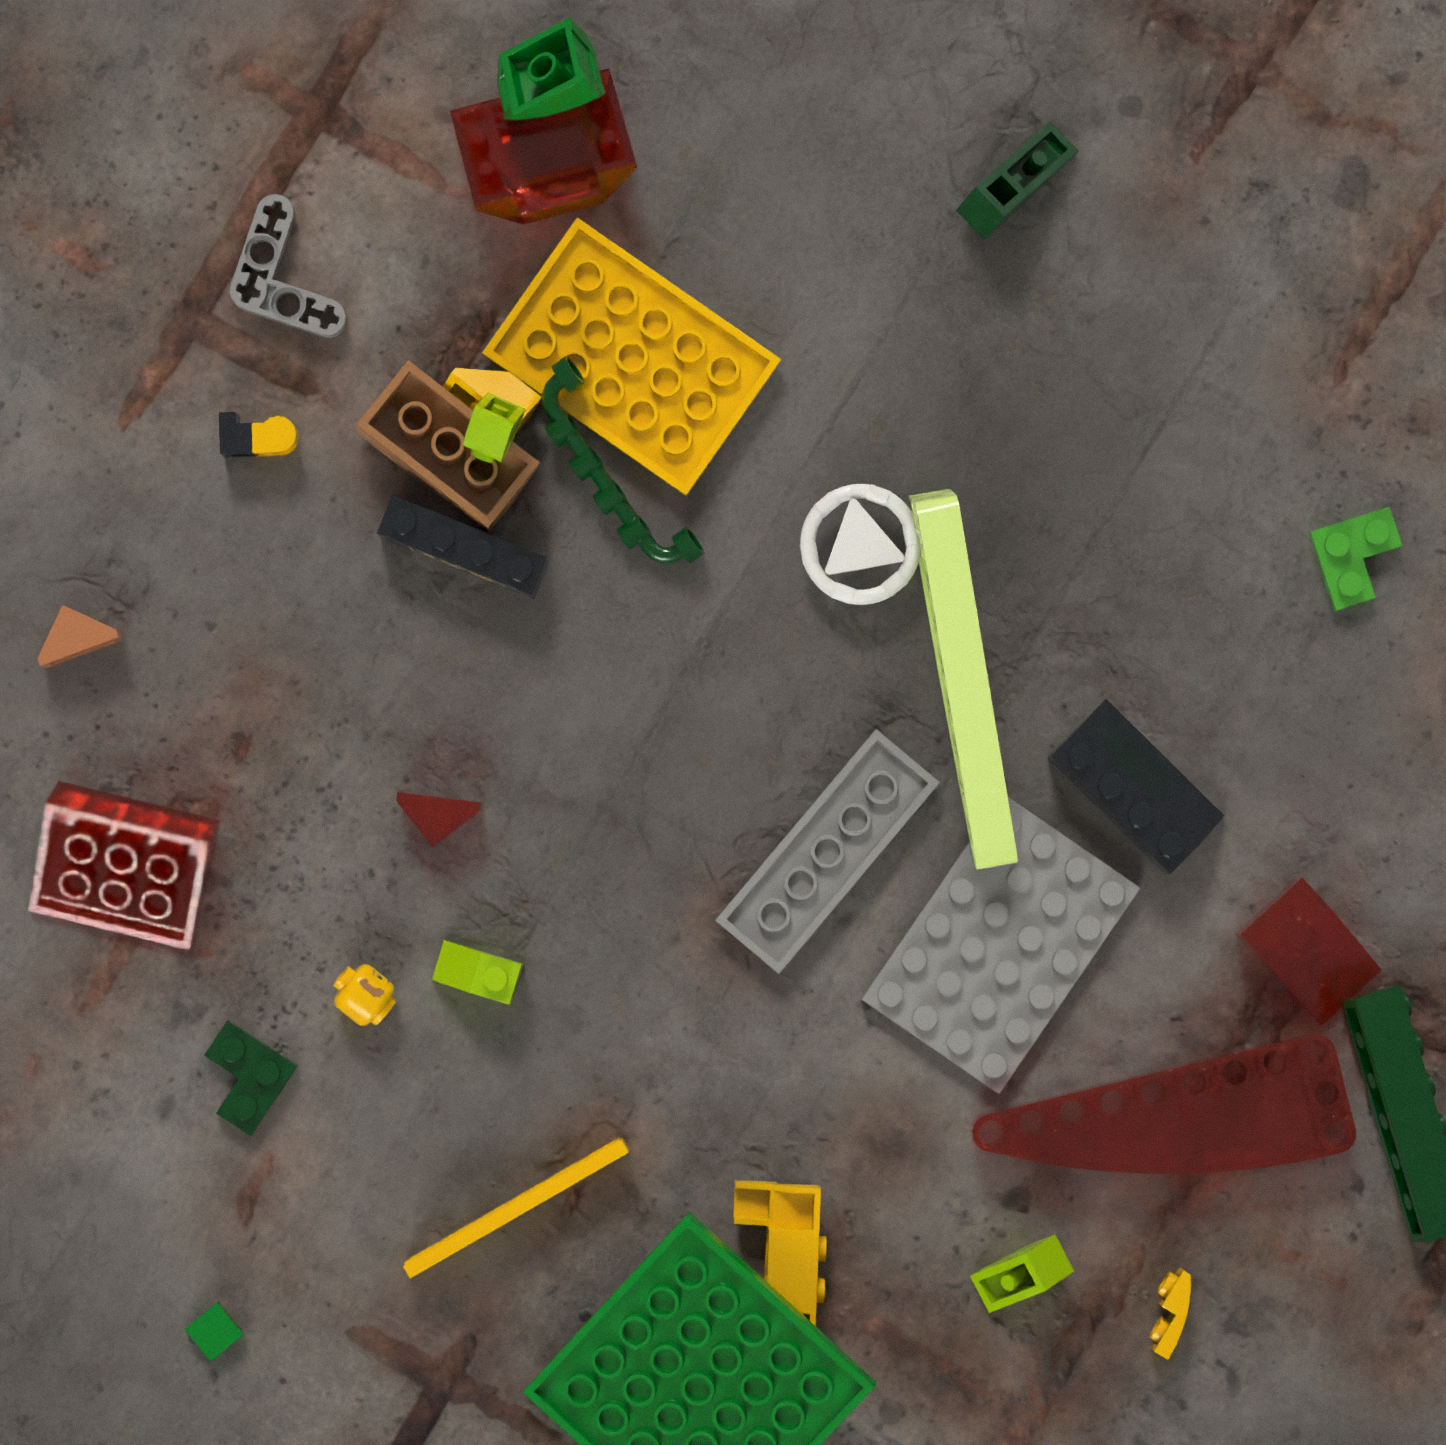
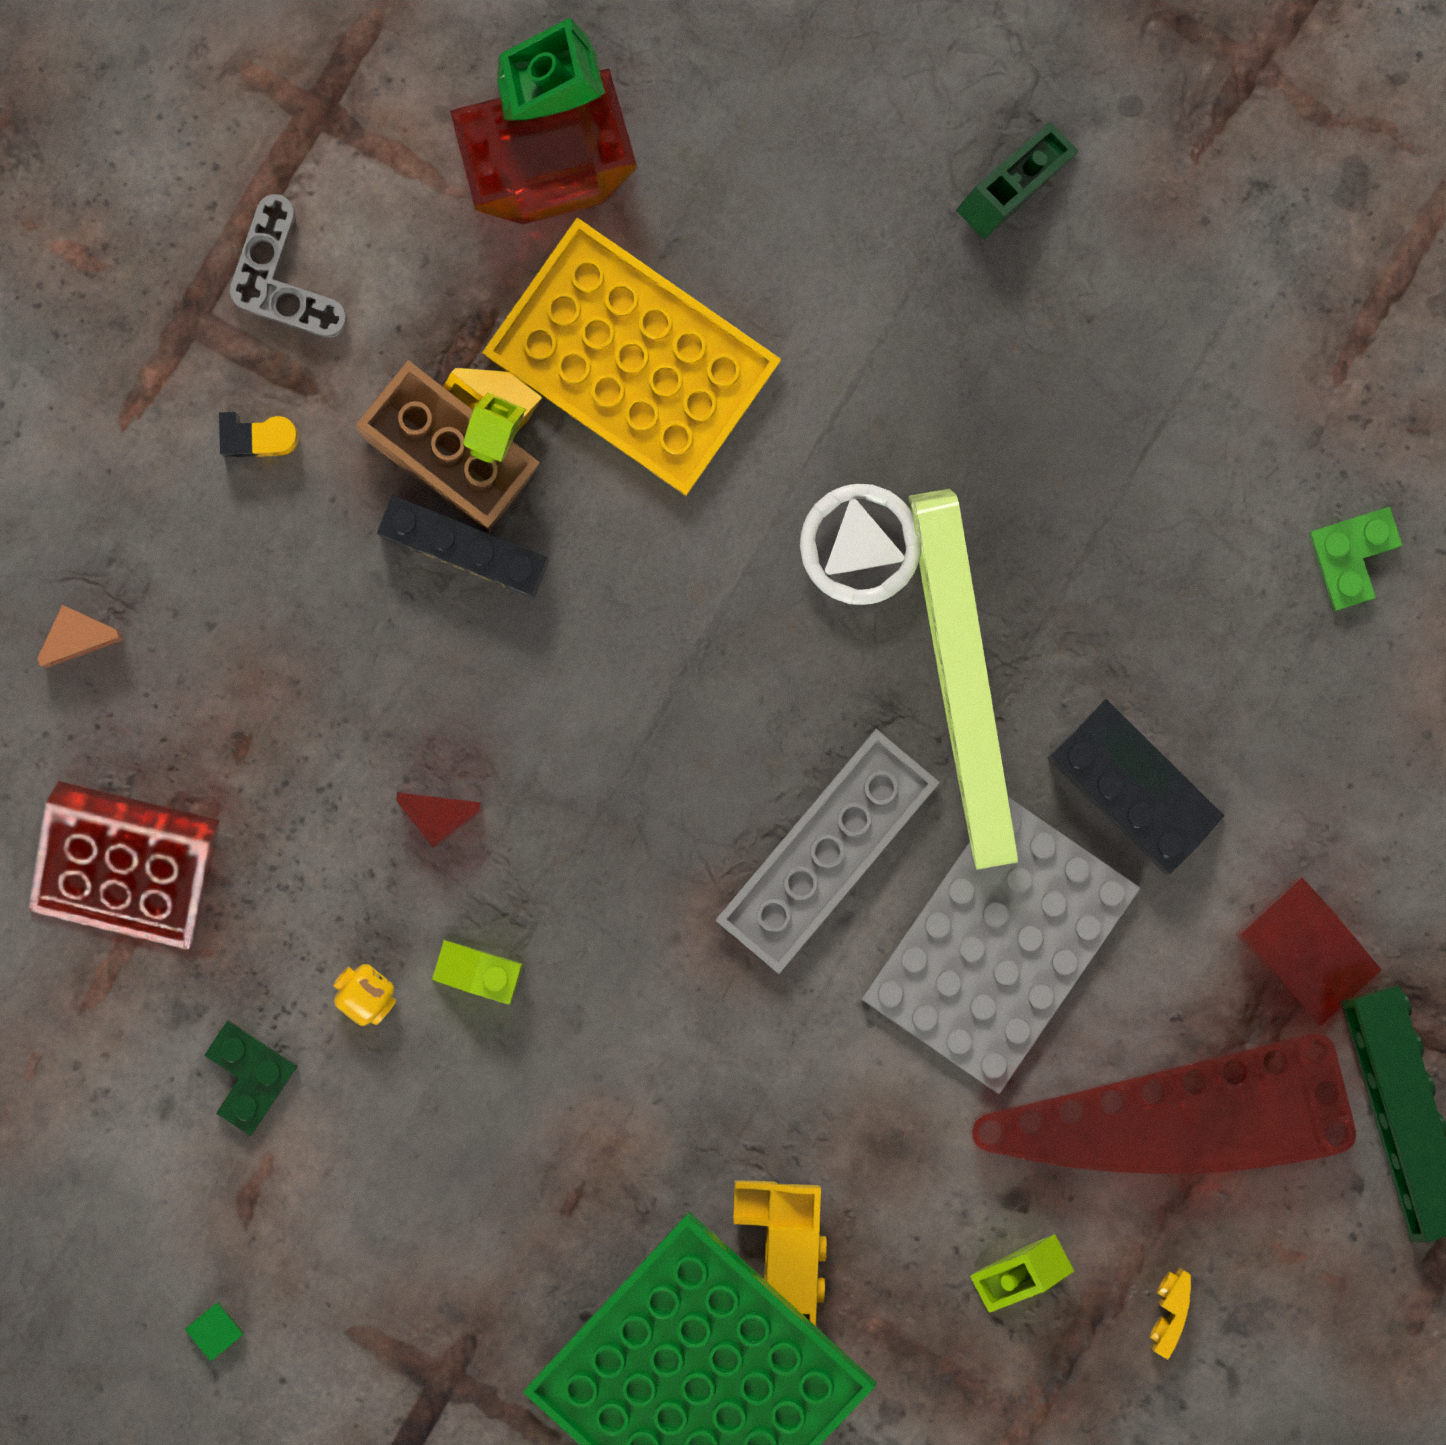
yellow tile [403,1137,630,1279] -> none
dark green bar [542,356,705,563] -> none

